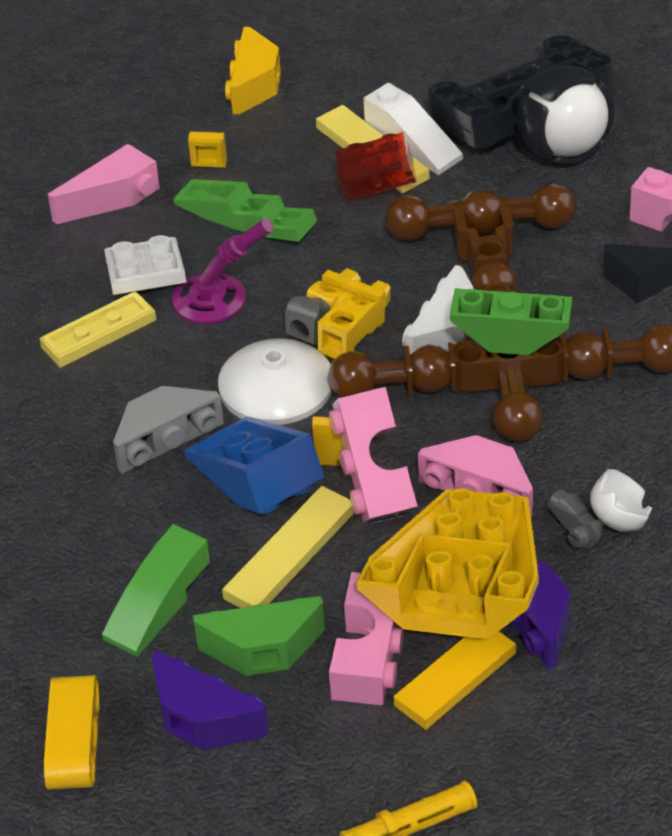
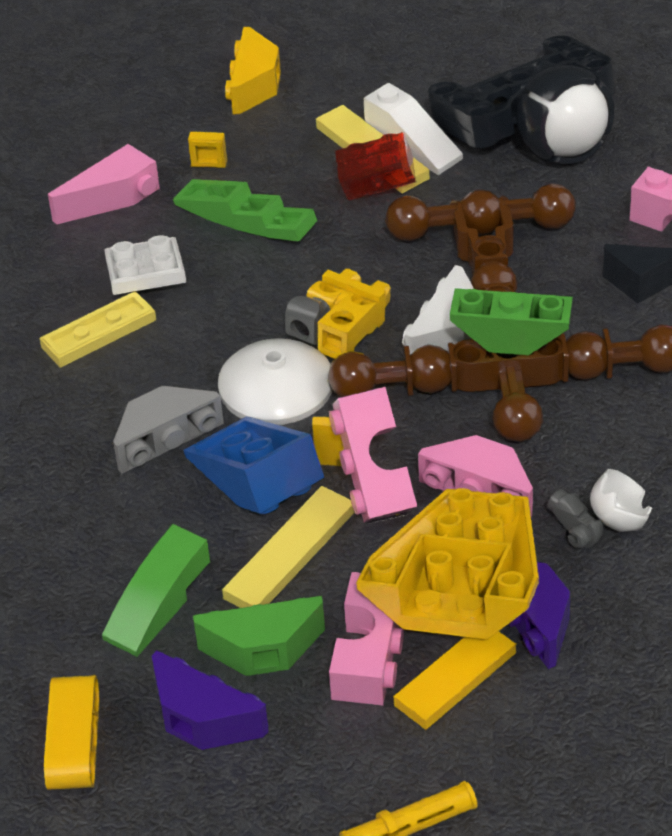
magenta dish [172,218,274,325] -> none

